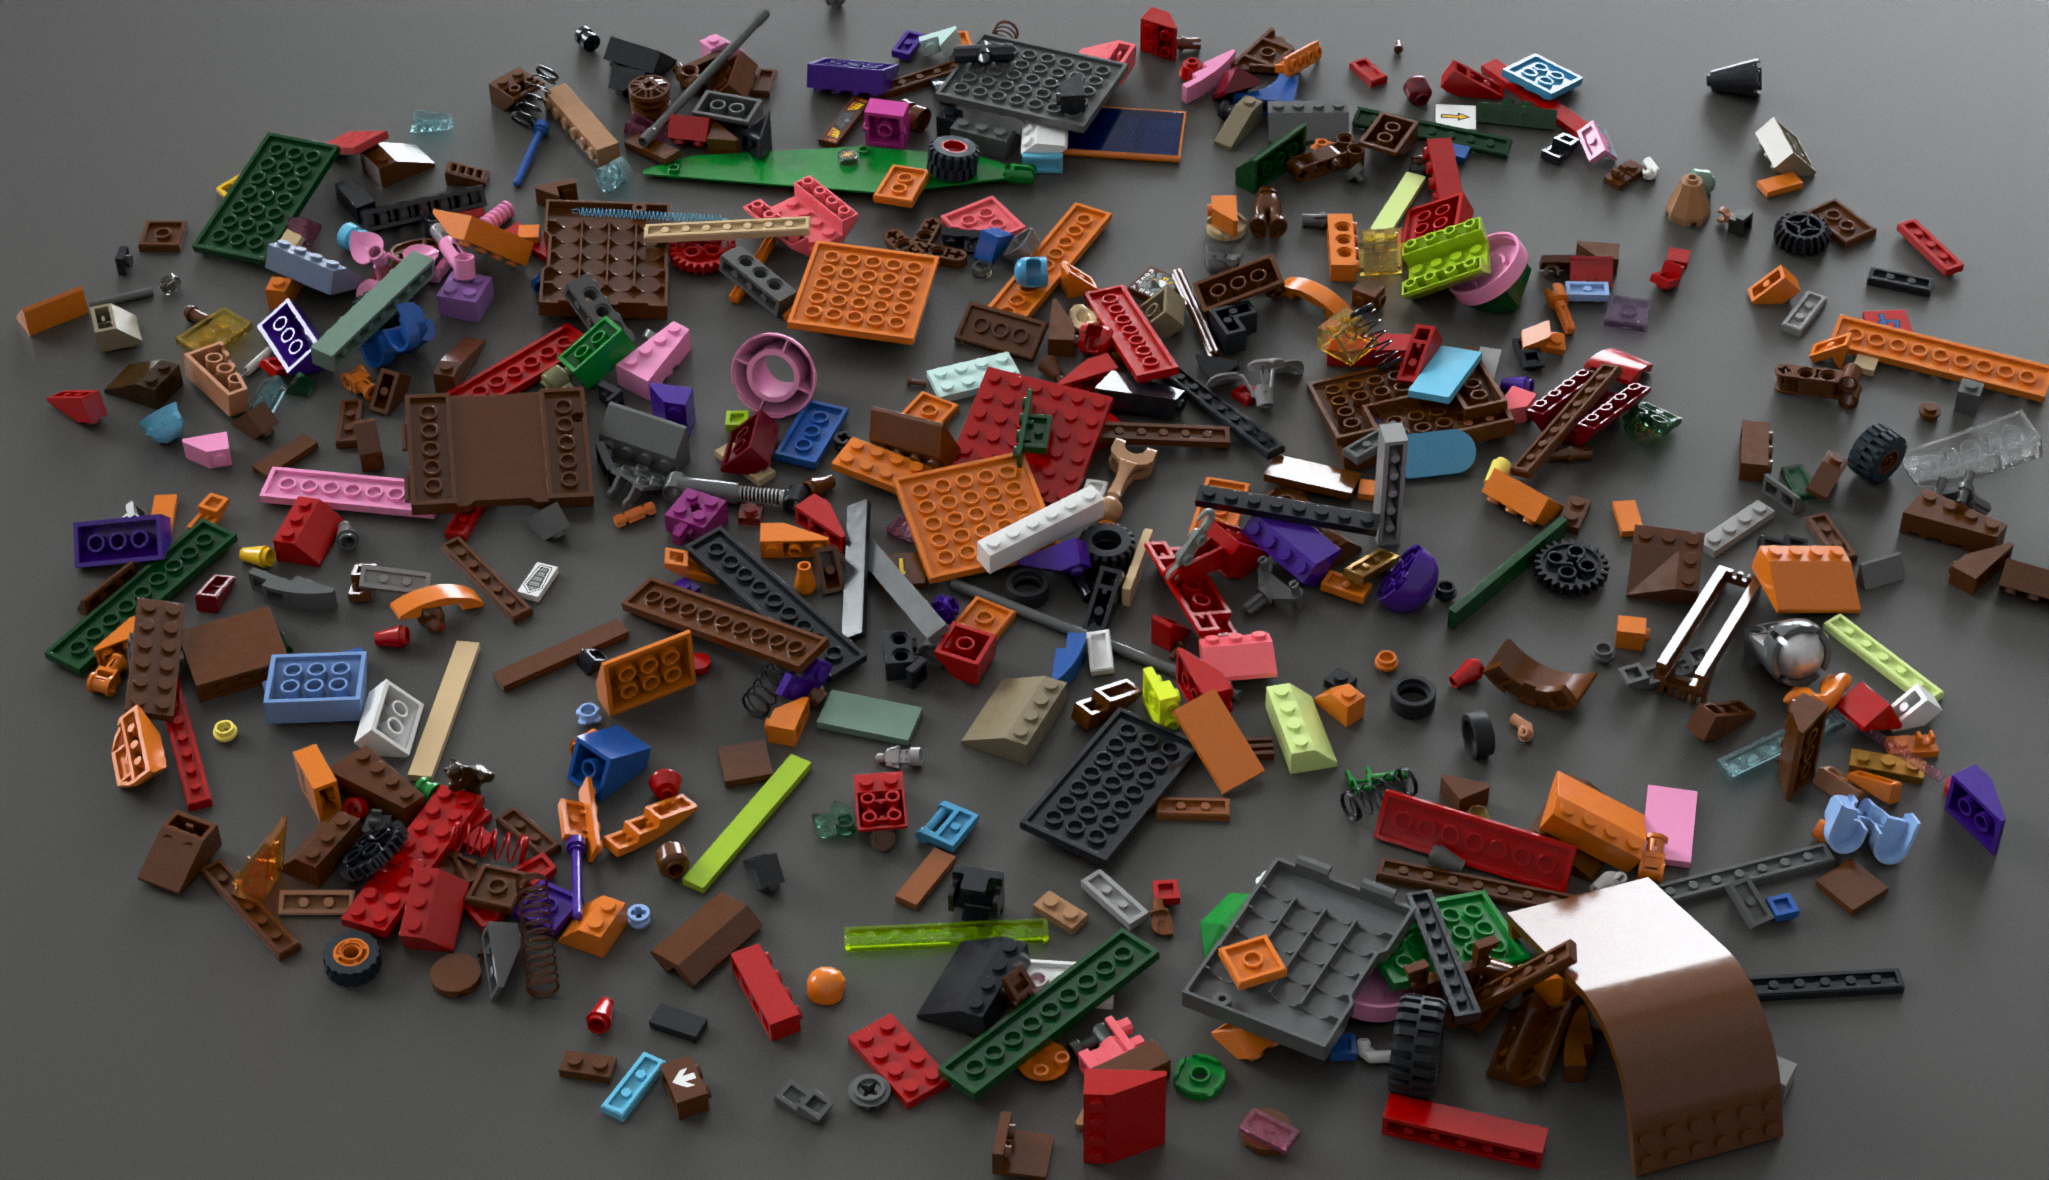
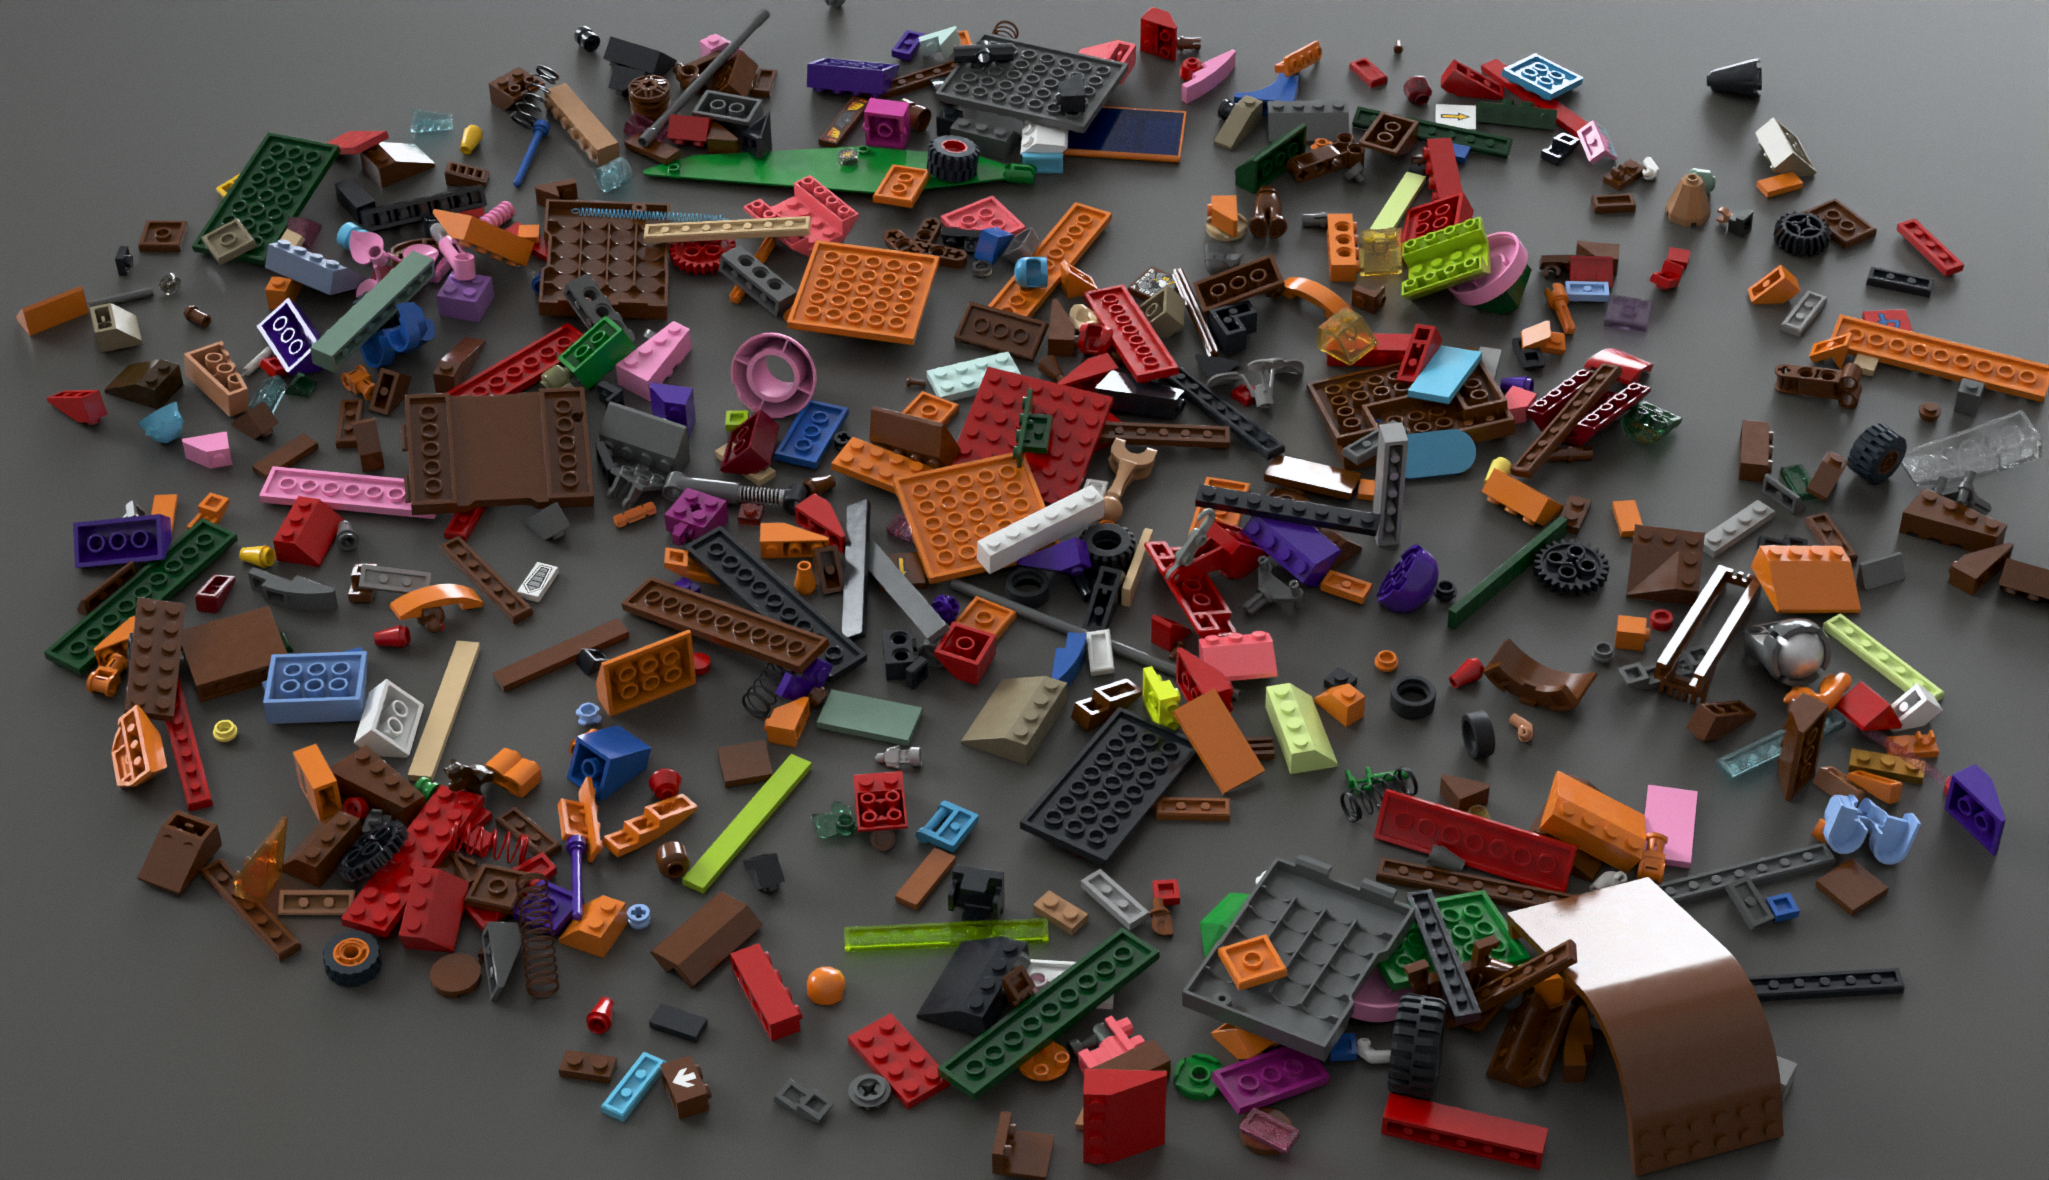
clear yellow plate [175,306,253,352] -> none
dark red slope [1212,66,1262,100] -> none
reddish brown wing [1231,27,1295,74] -> none
pearl gold plate [1343,548,1399,585] -> none
black piece [1349,303,1403,372] -> none
none -> dark tan tile [201,218,257,265]
none -> yellow cone [460,125,483,155]
none -> orange brick [485,748,542,798]
none -> magenta plate [1211,1046,1330,1115]
none -> reddish brown tile [1591,193,1636,214]
none -> red tile [1649,609,1674,631]

